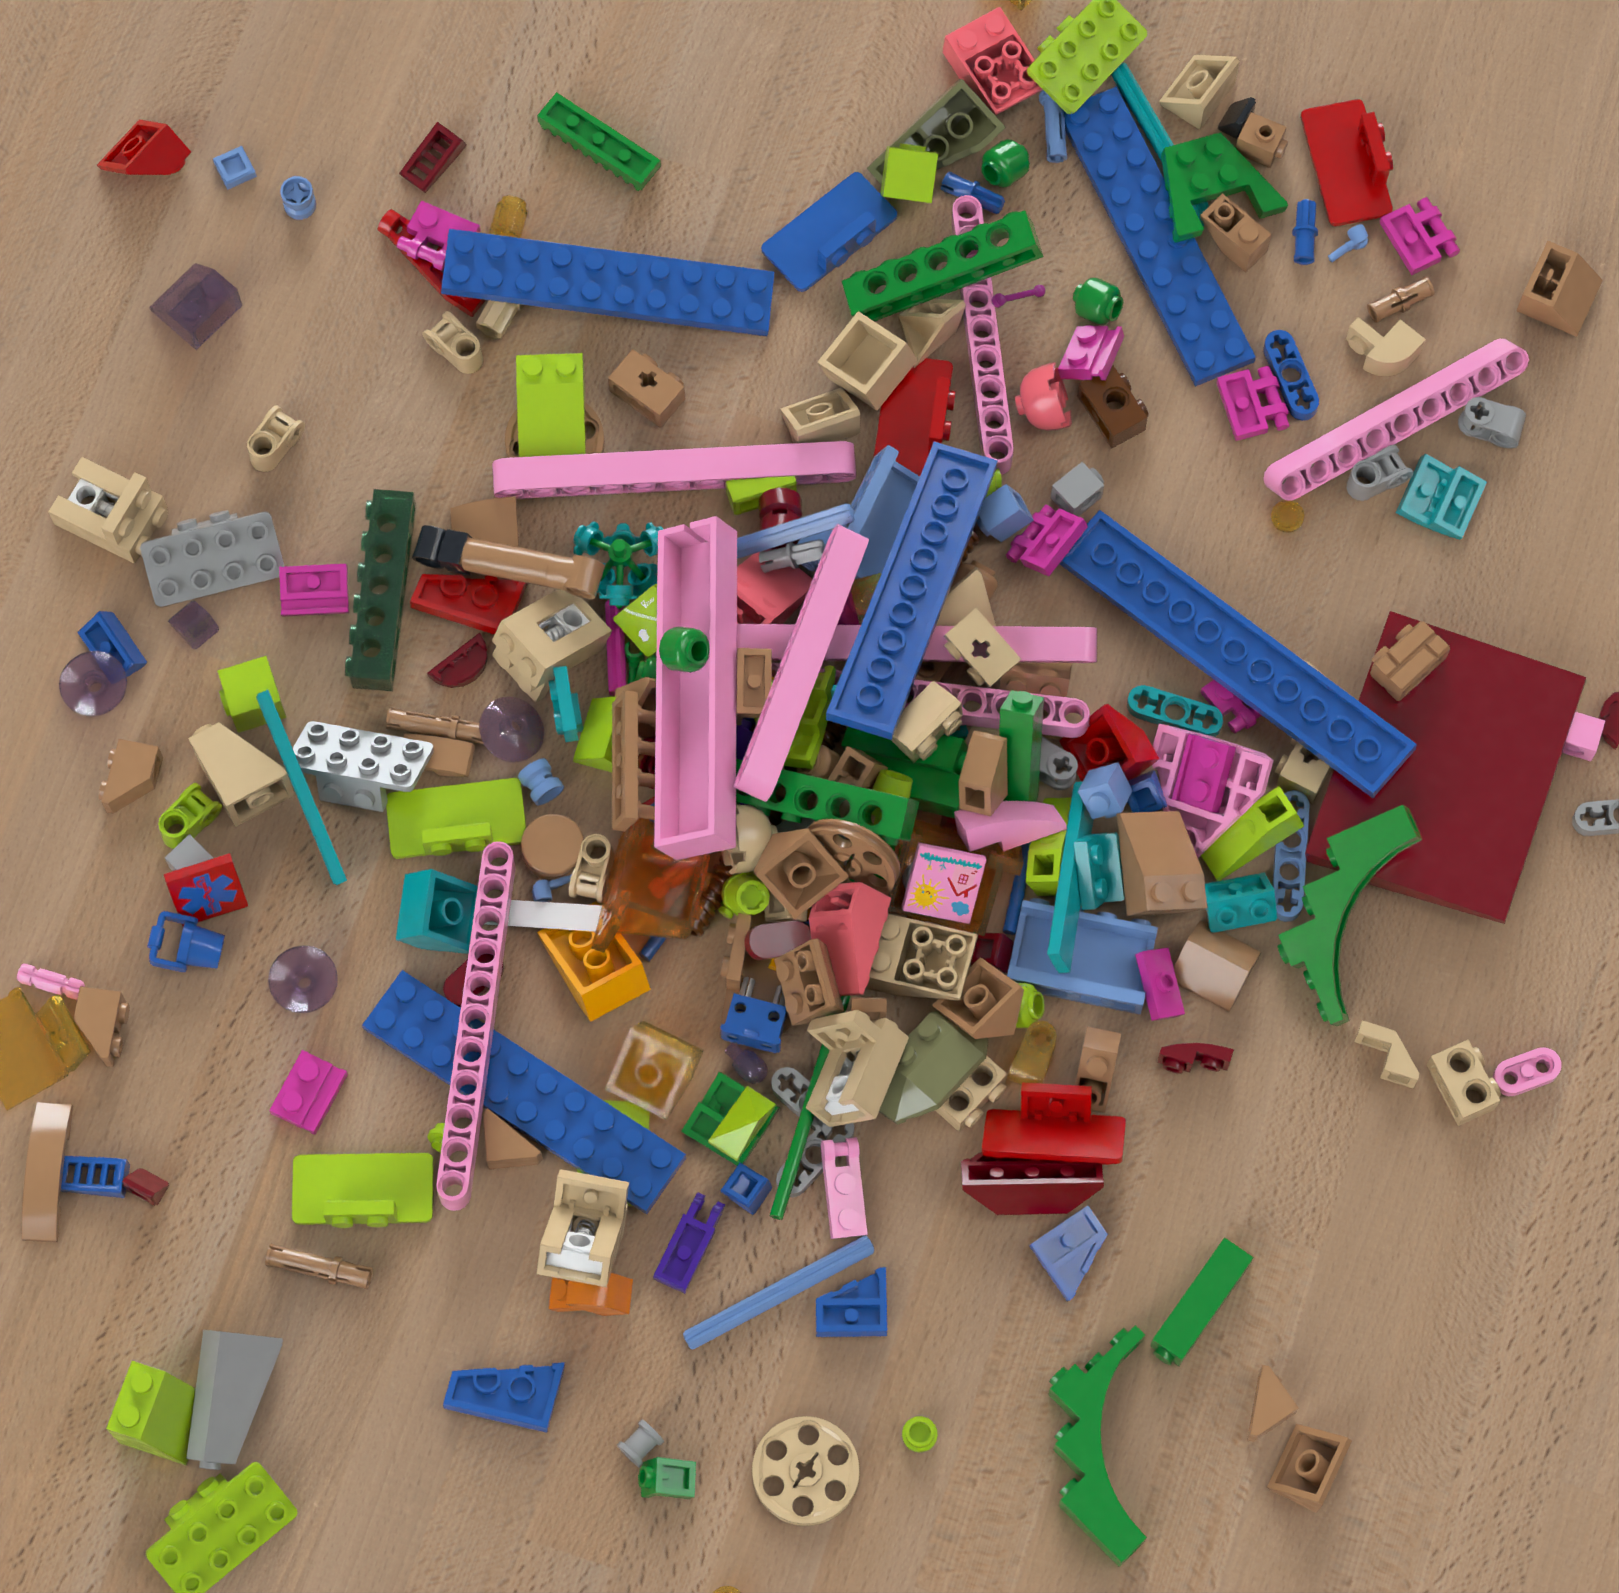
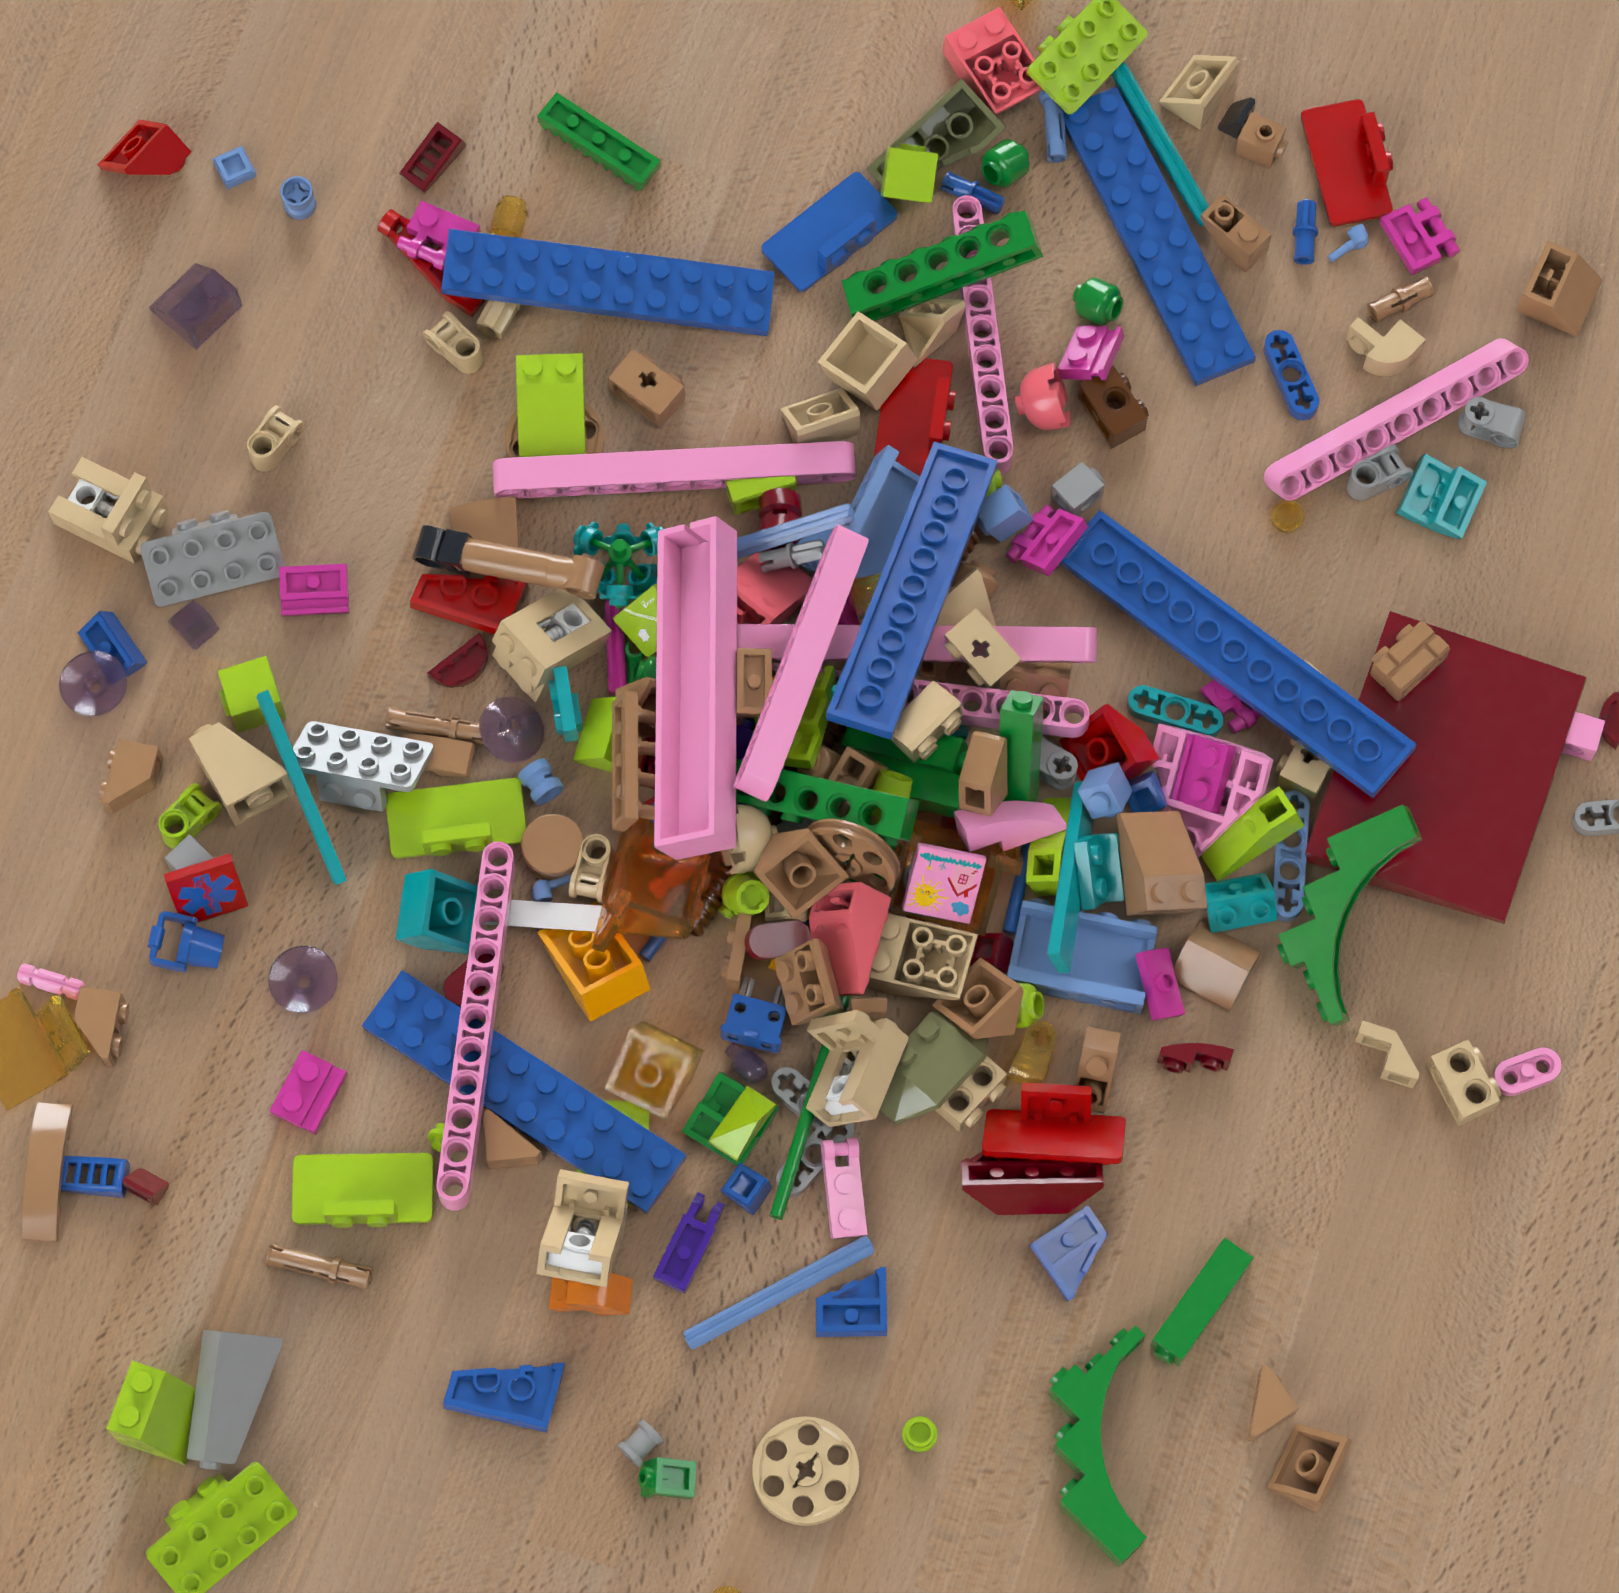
clear green brick [345,489,416,692] -> none
green head [659,627,710,673] -> none
magenta hinge [991,284,1046,308] -> none
green wing [1161,132,1288,243] -> none
dark pink plate [1216,366,1290,441] -> none

